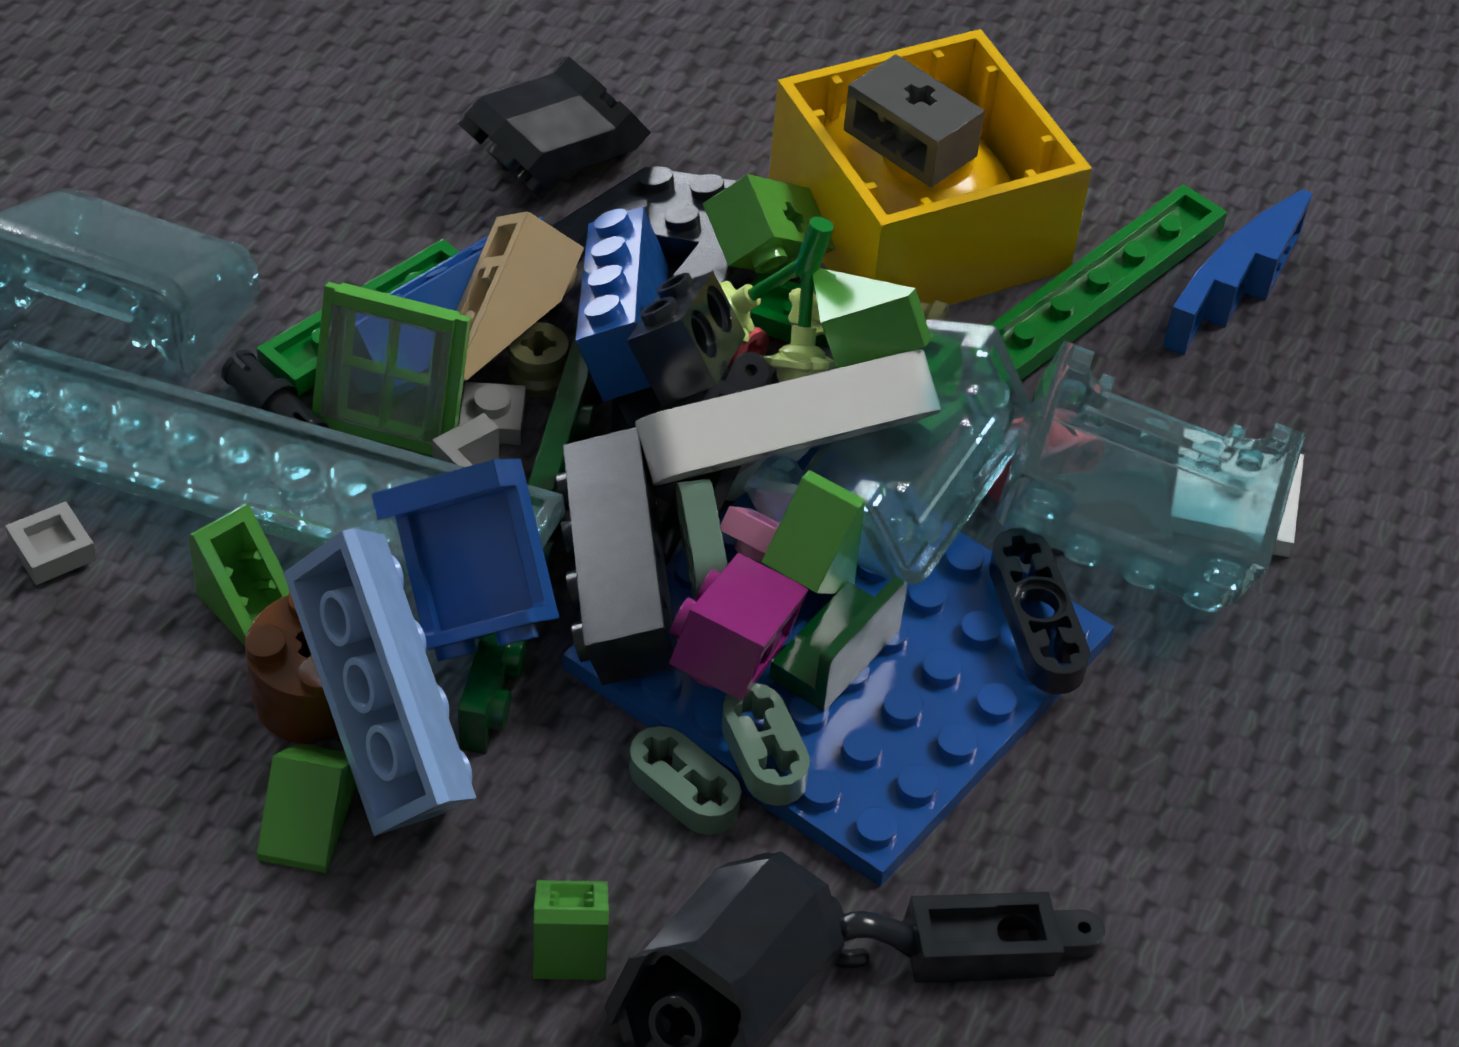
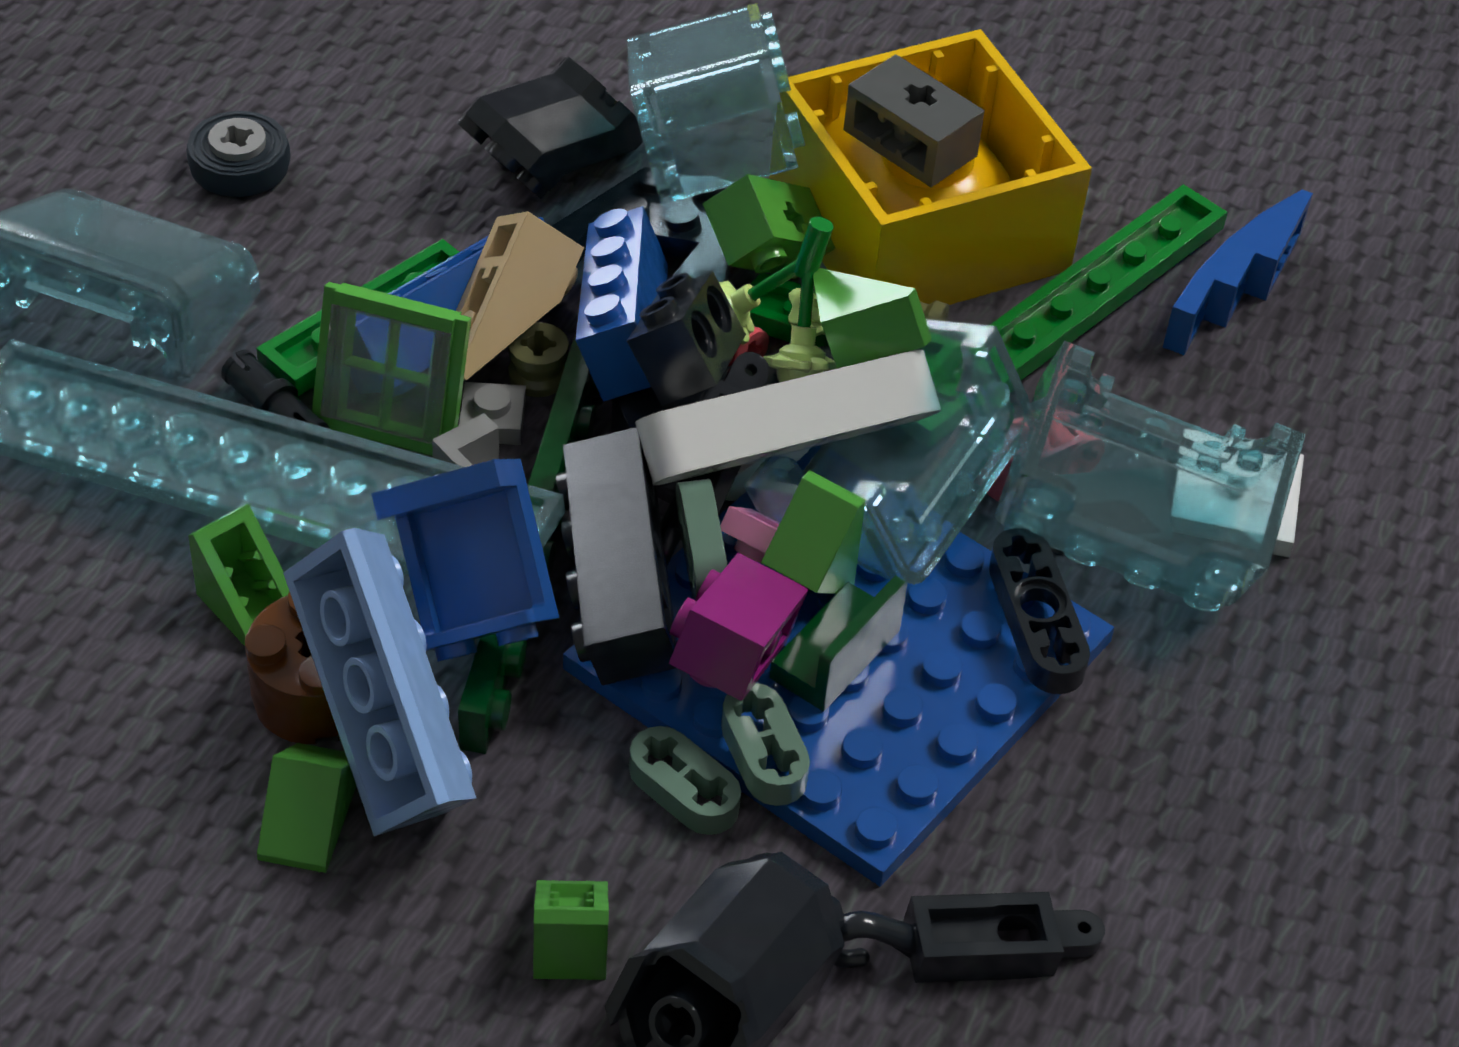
light grey plate [5,501,97,585] -> none
none -> black wheel [186,111,291,197]
none -> clear light blue windscreen [627,2,805,204]

